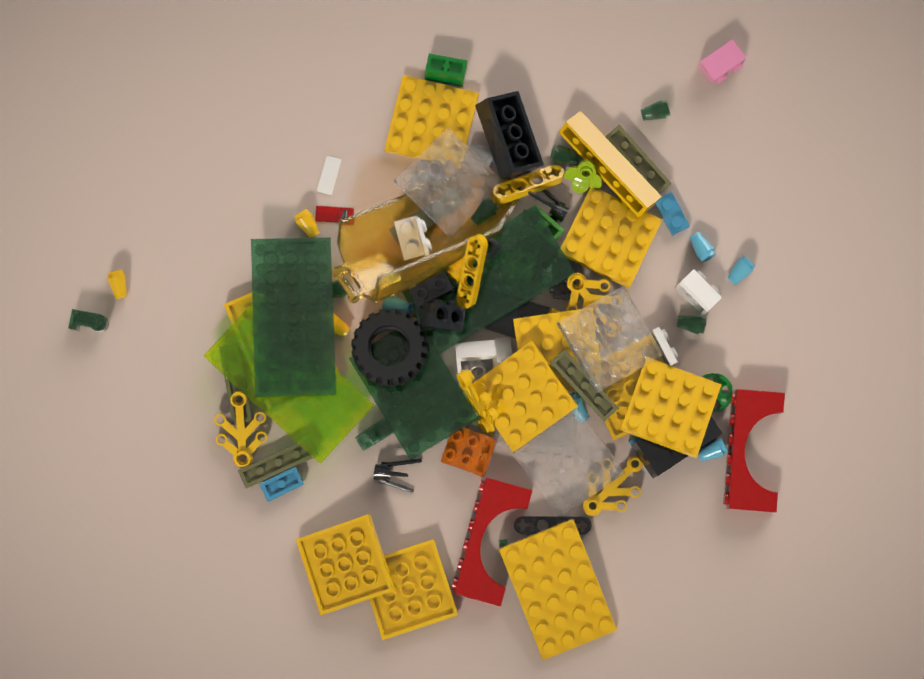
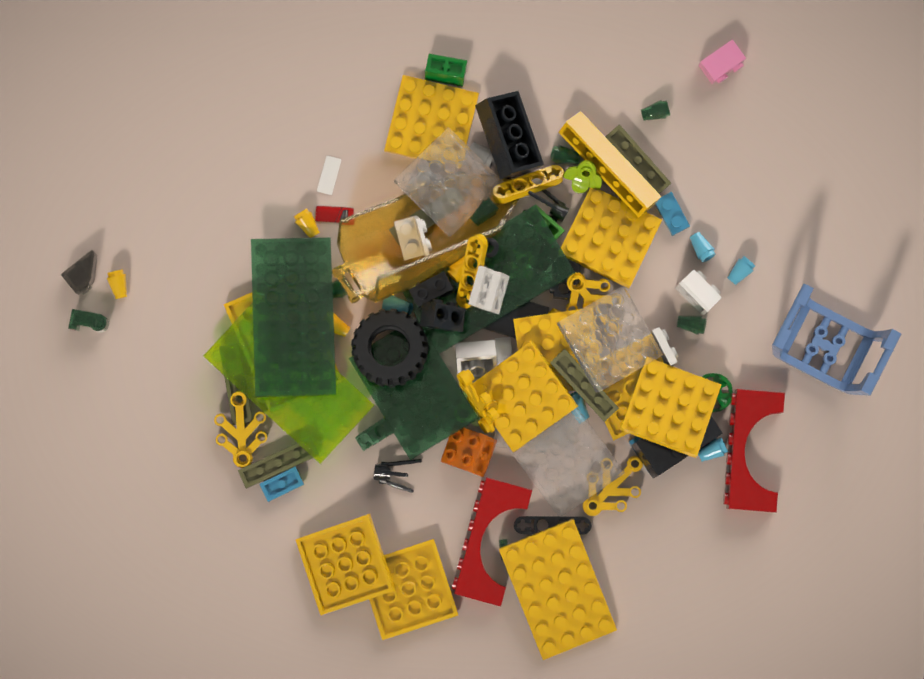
none -> clear smoke slope [61,250,98,295]
none -> white slope [468,266,510,314]
none -> medium blue windscreen [772,284,902,396]

